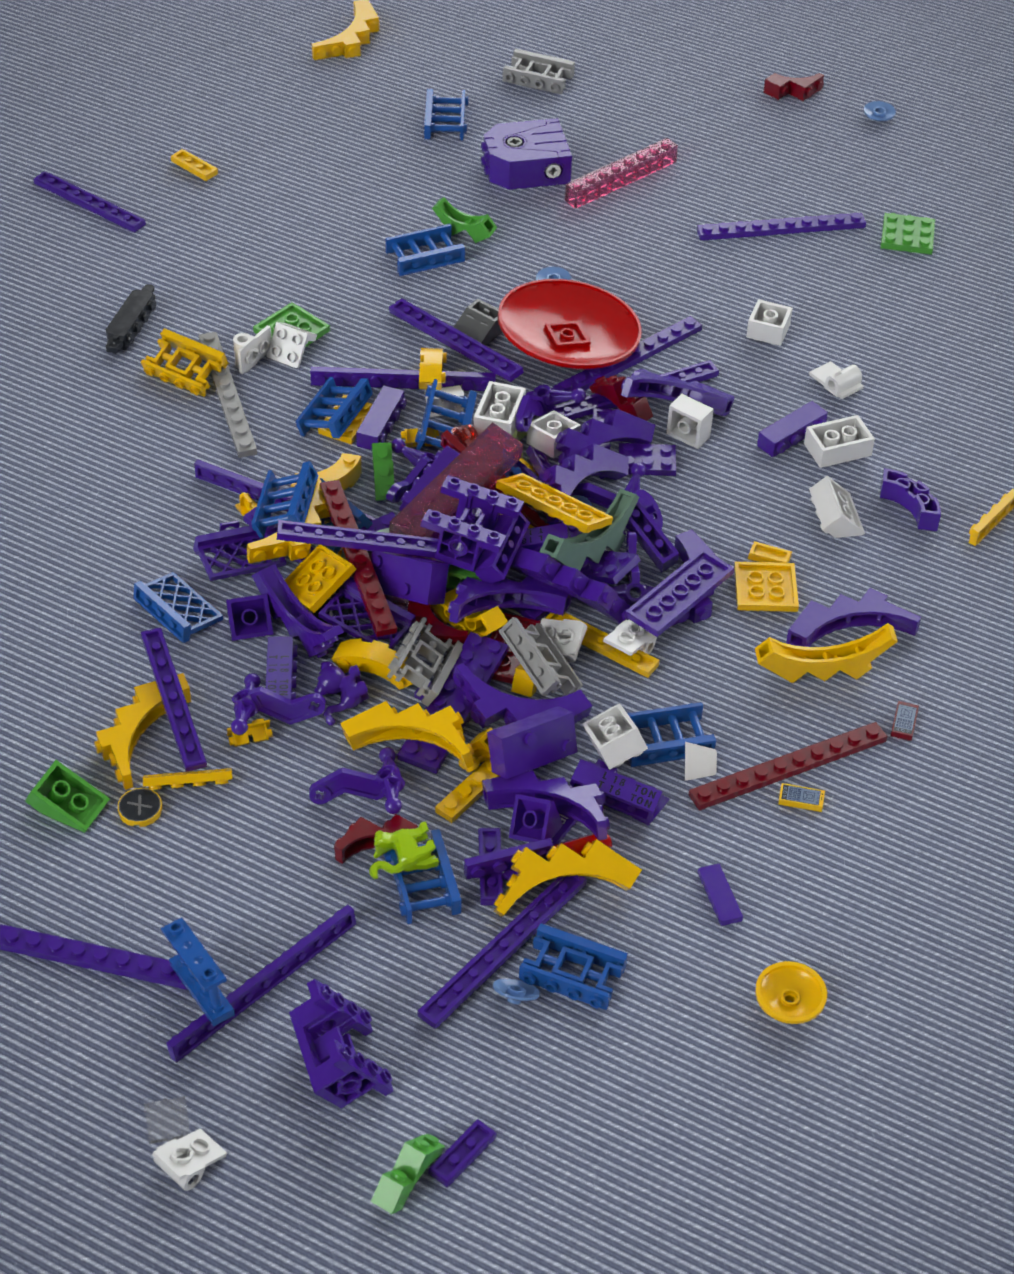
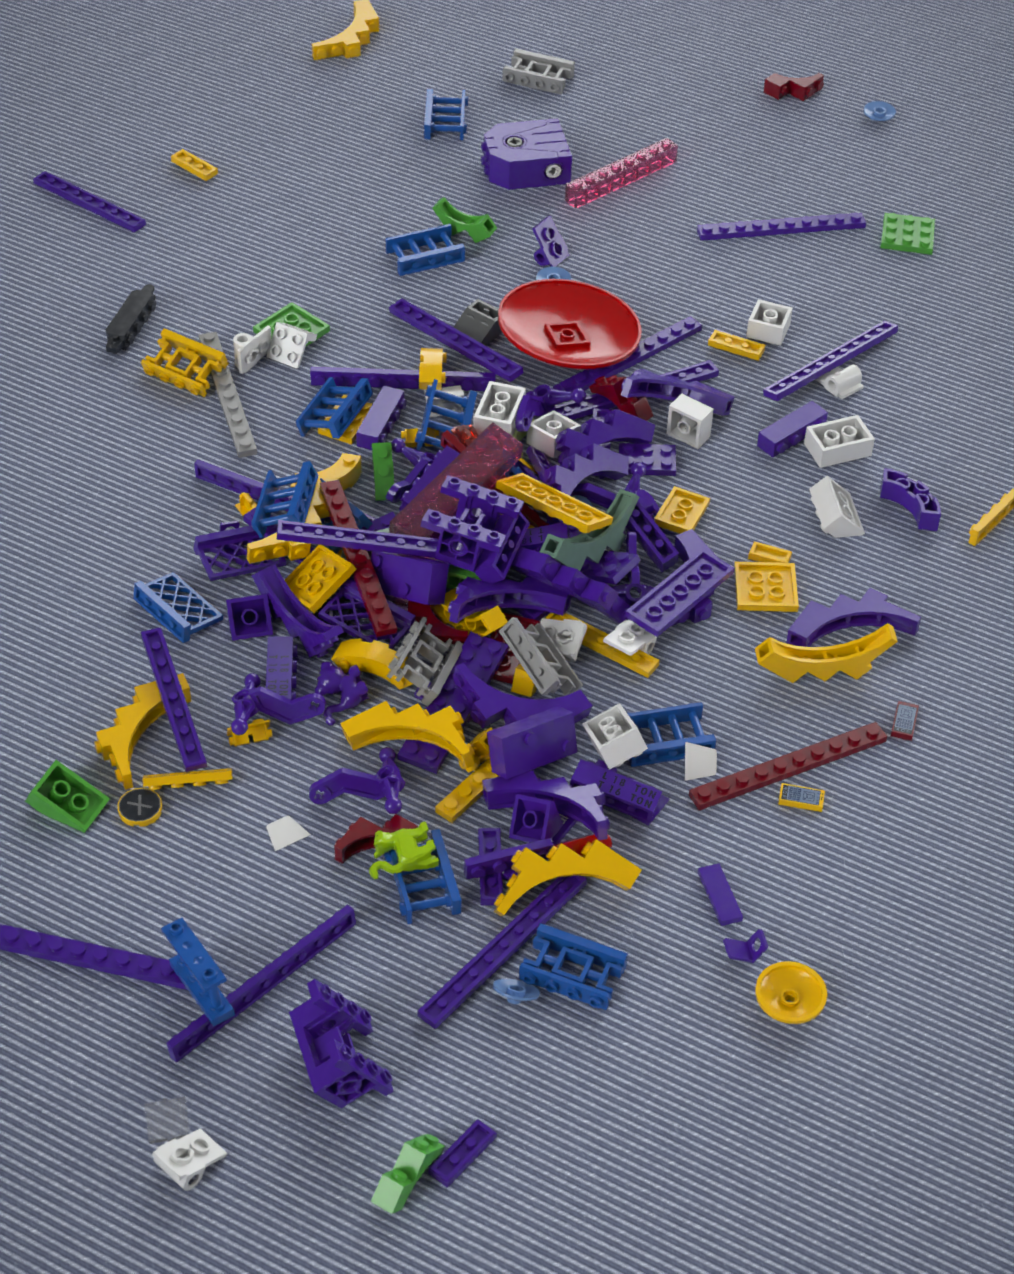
none -> white sticker [266,816,311,851]
none -> piece [532,215,570,267]
none -> yellow plate [654,486,710,534]
none -> yellow plate [708,330,765,361]
none -> dark purple bracket [723,929,768,963]
none -> dark purple plate [763,321,898,401]

